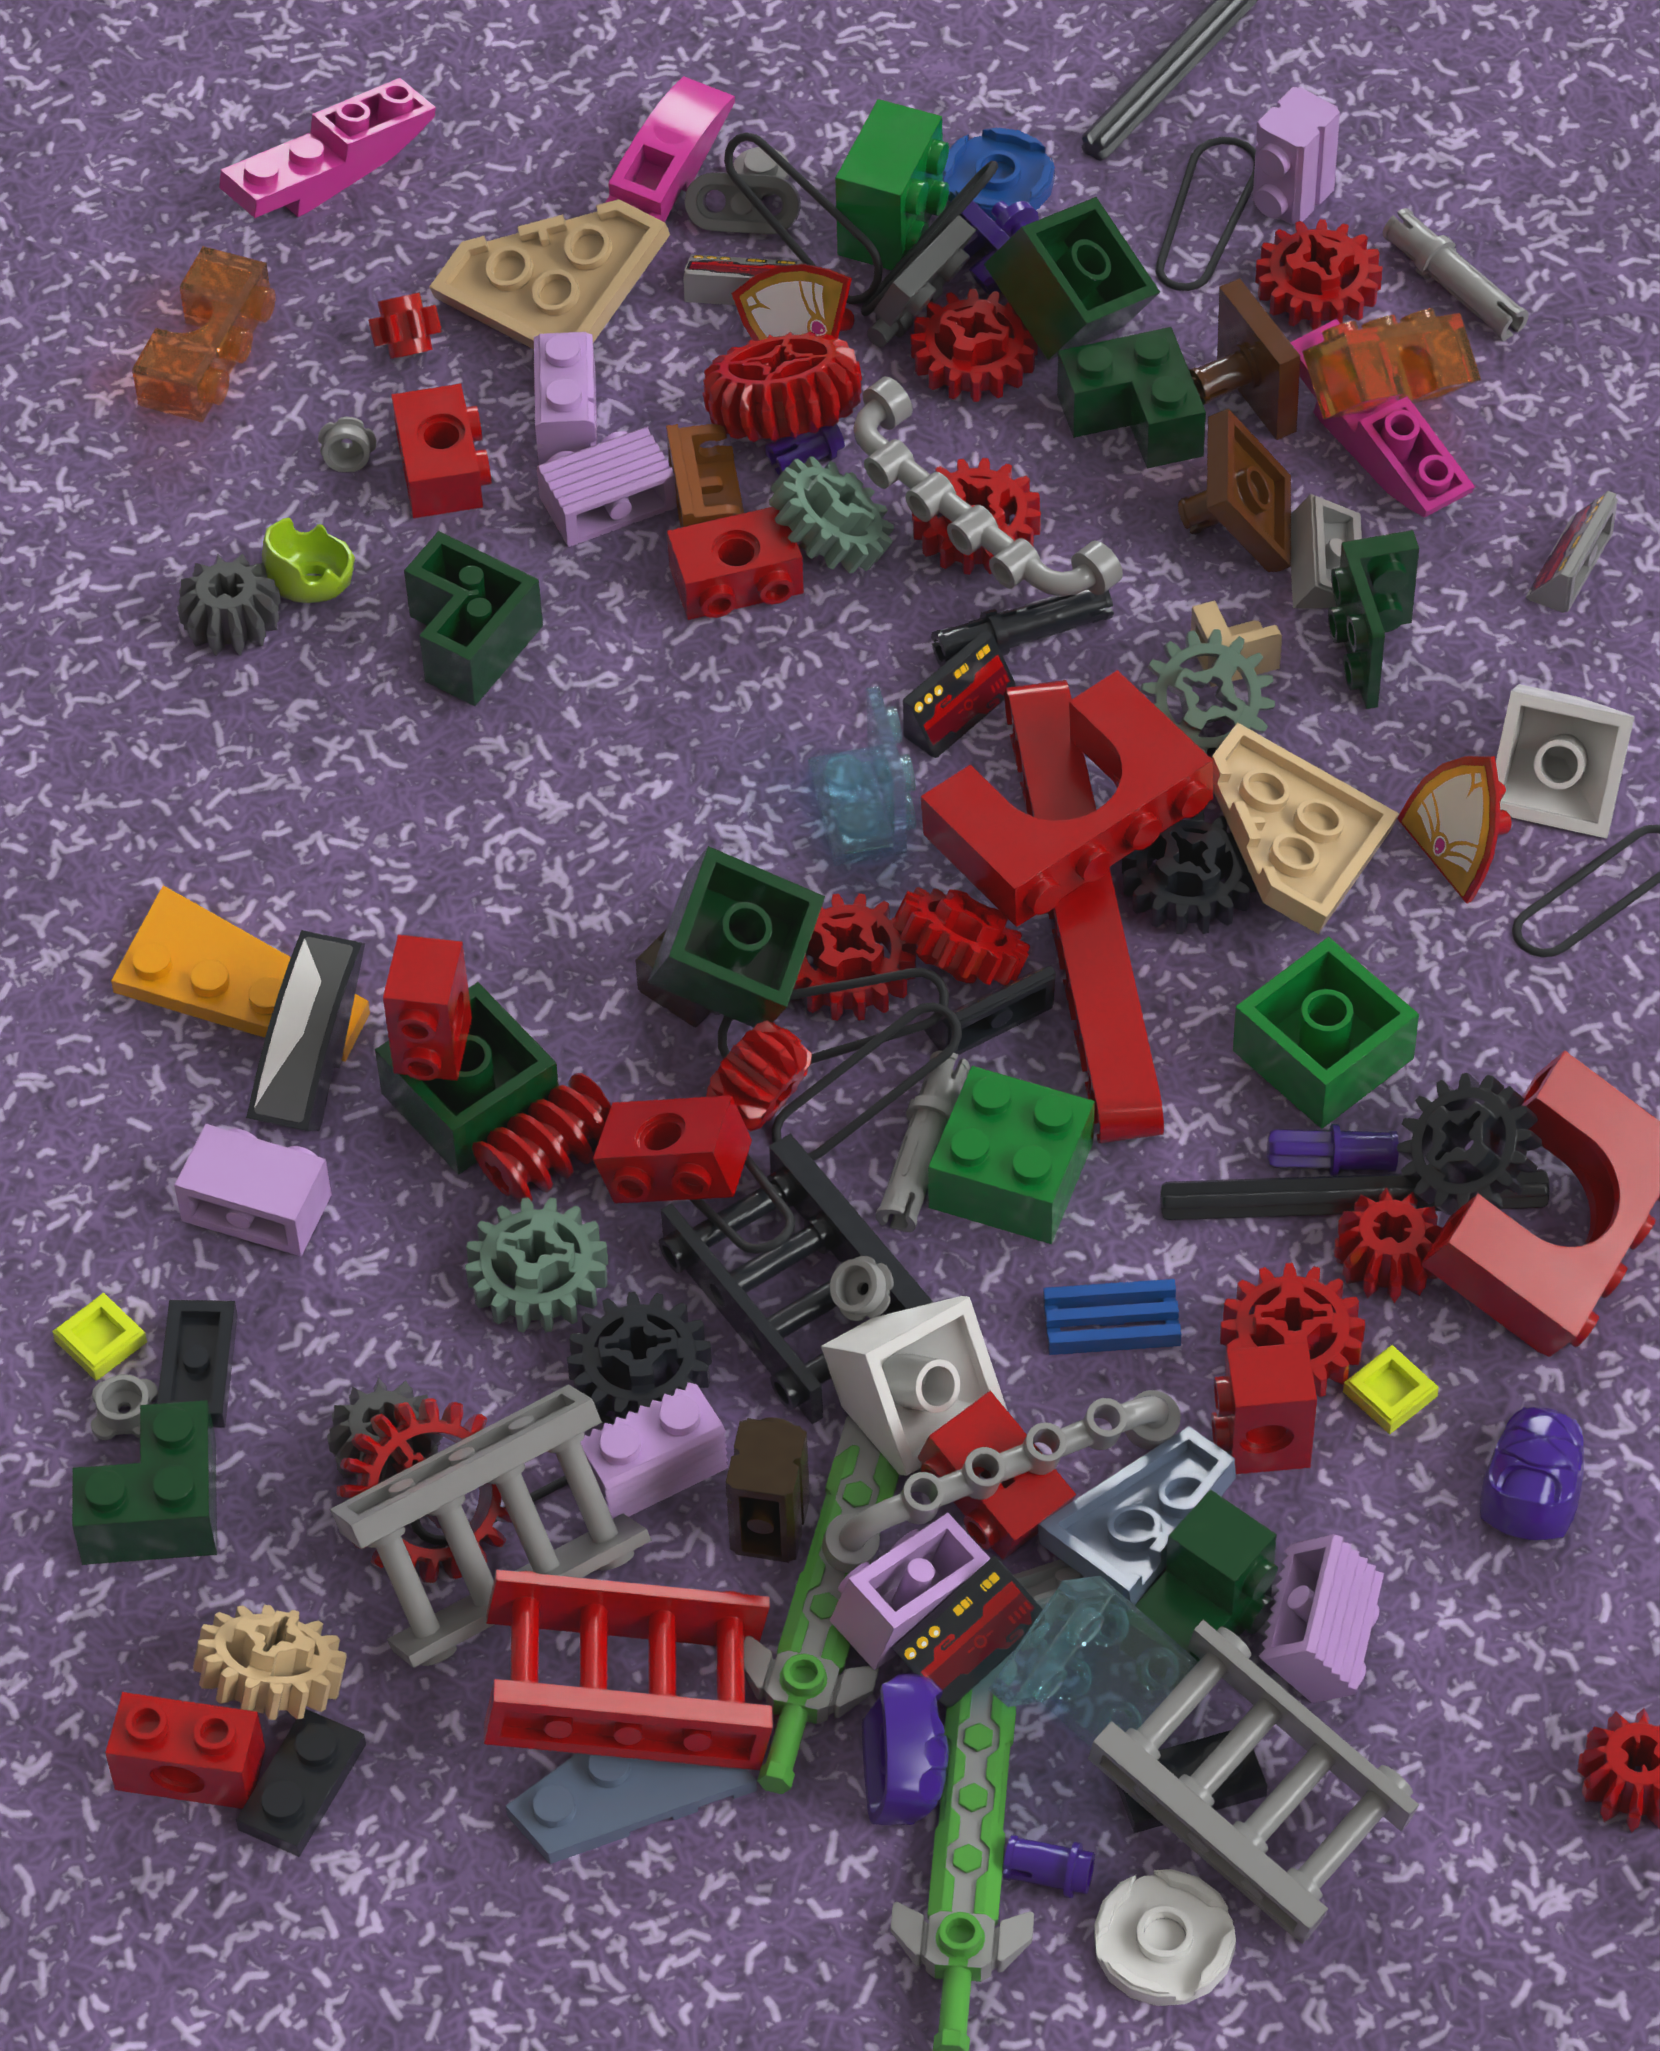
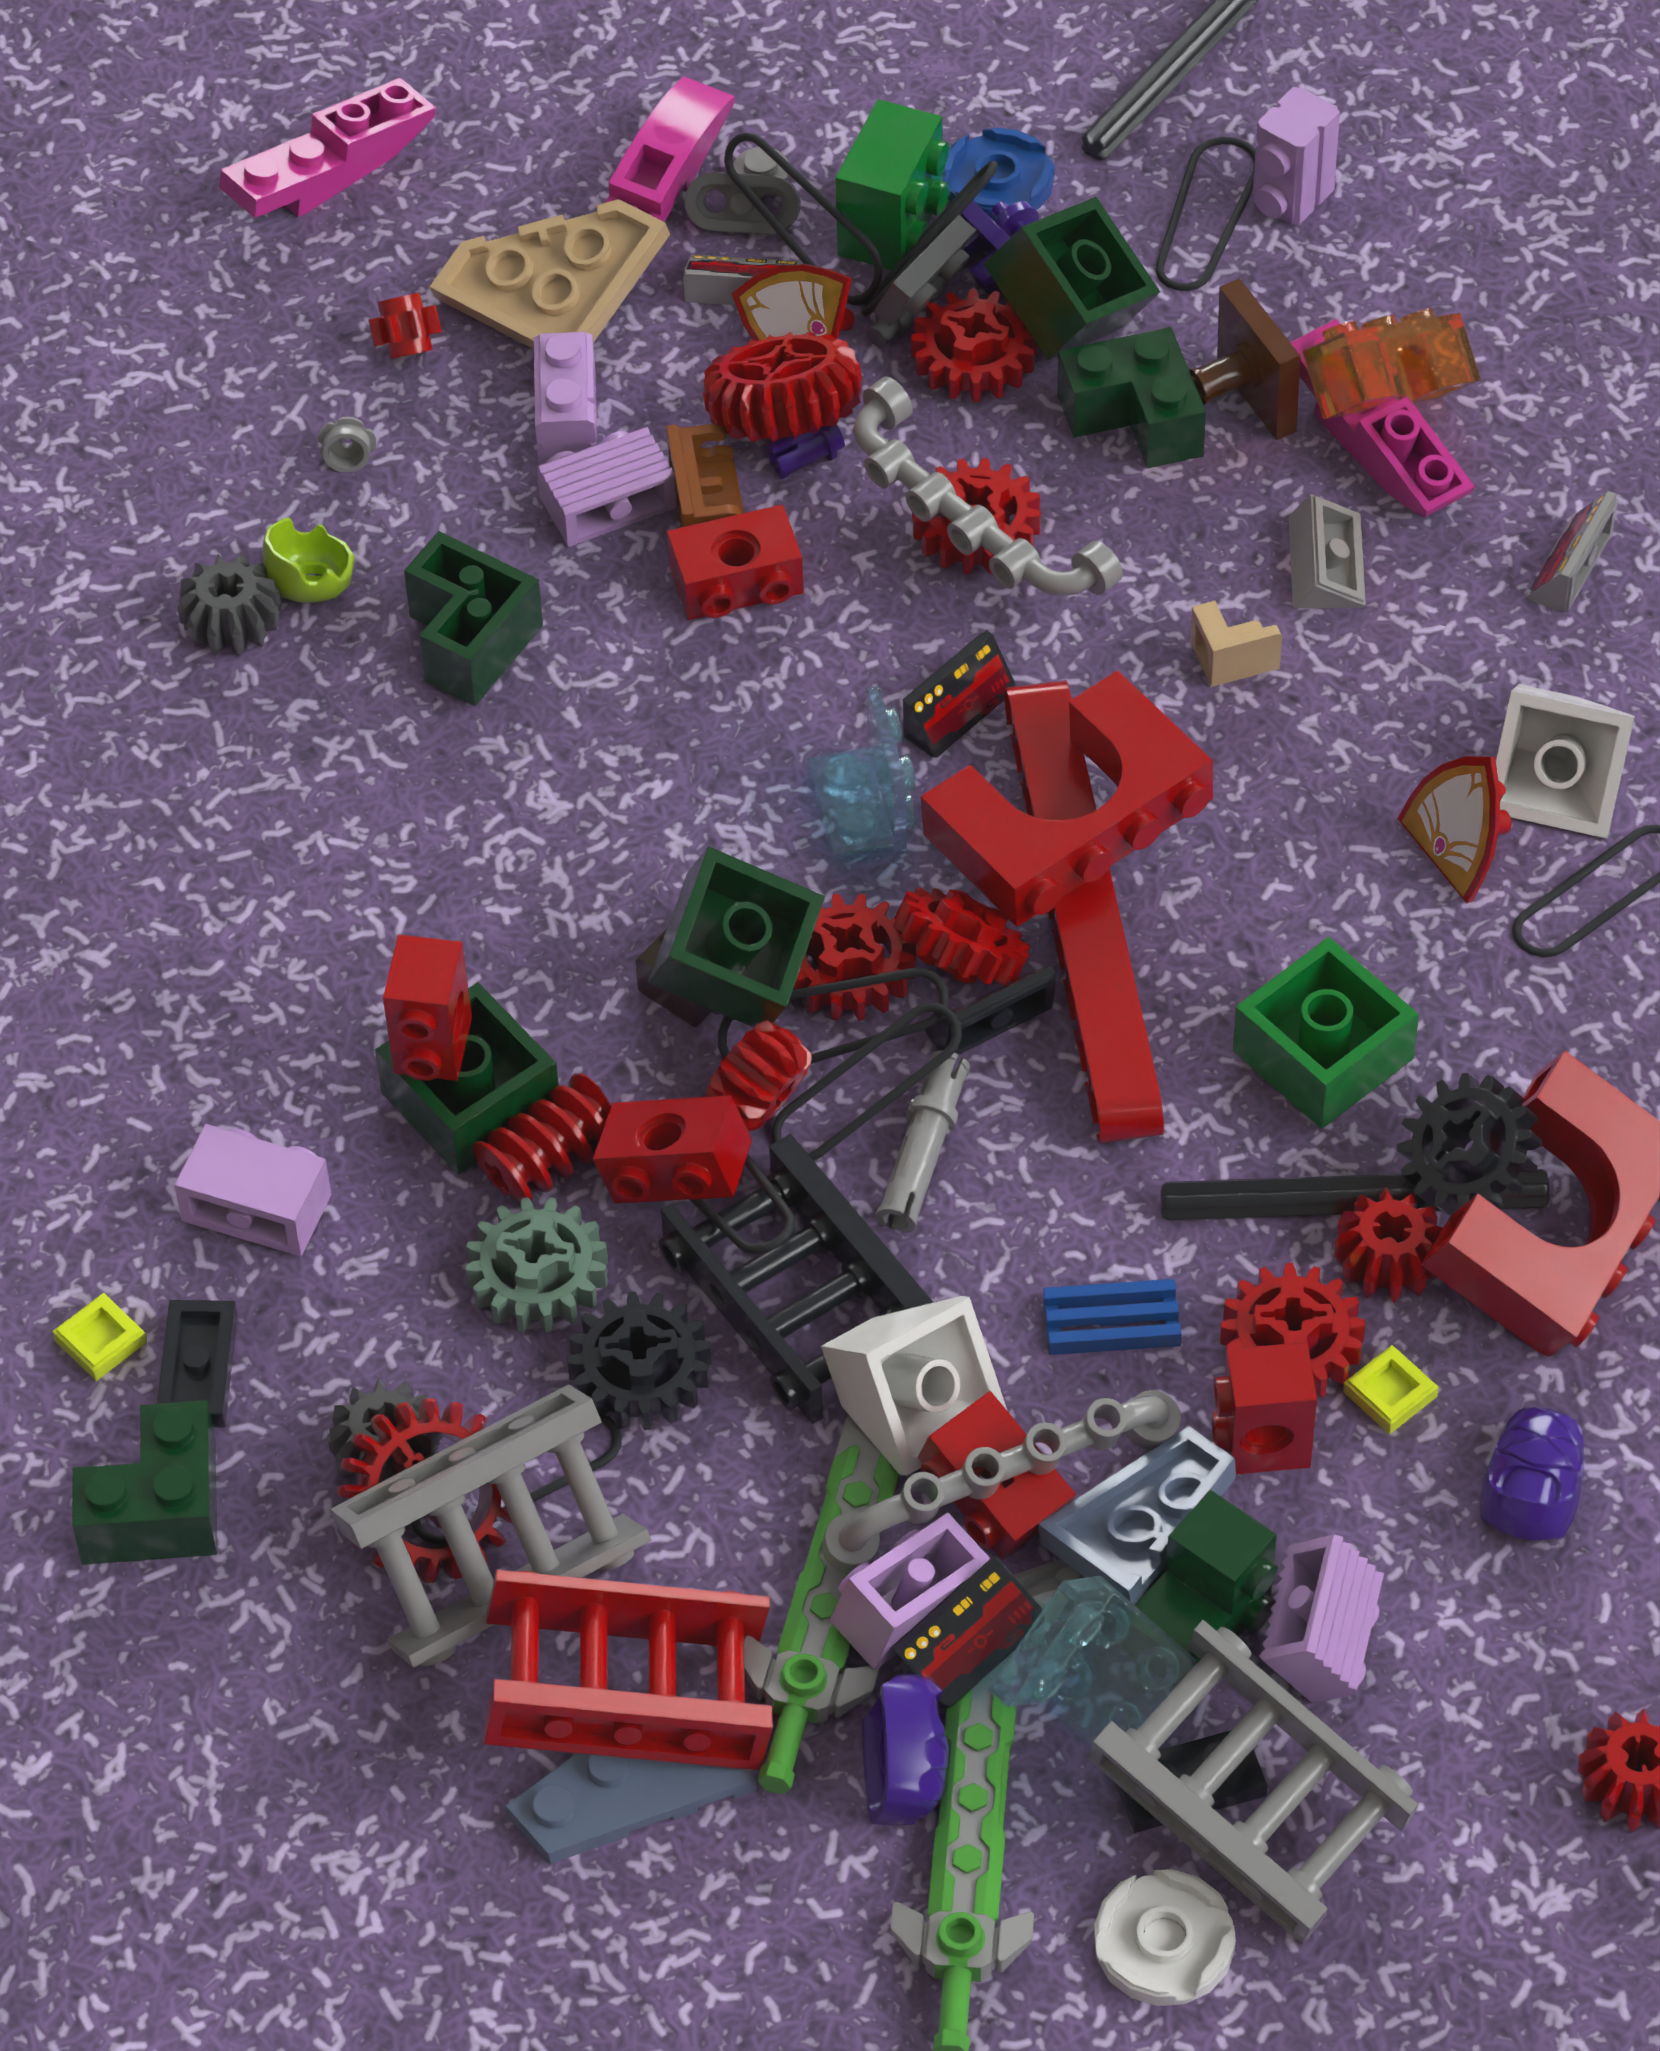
light grey plate [91,1374,158,1440] -> none
red brick [105,1692,266,1809] -> none
light orange wing [111,885,370,1062] -> none
clear orange arch [132,246,276,423] -> none
tan gear [193,1605,347,1720] -> none
black plate [236,1708,366,1857] -> none
slope [246,930,365,1131] -> none
red brick [391,383,492,519] -> none
lavender brick [581,1383,728,1518] -> none
dark brown brick [725,1417,810,1563] -> none
sand green gear [769,456,894,573] -> none
light grey plate [830,1256,894,1321] -> none
green brick [928,1066,1095,1244] -> none
black pin [931,589,1114,667] -> none
dark purple pin [1003,1834,1095,1898] -> none
black gear [1122,810,1257,934] -> none
sand green gear [1140,629,1275,754] -> none
reddish brown tile [1178,408,1291,572] -> none
tan plate [1211,722,1399,934] -> none
red gear [1255,219,1383,331] -> none
dark purple axle [1267,1124,1399,1176] -> none
dark green bracket [1328,530,1419,709] -> none
light grey pin [1383,208,1529,341] -> none

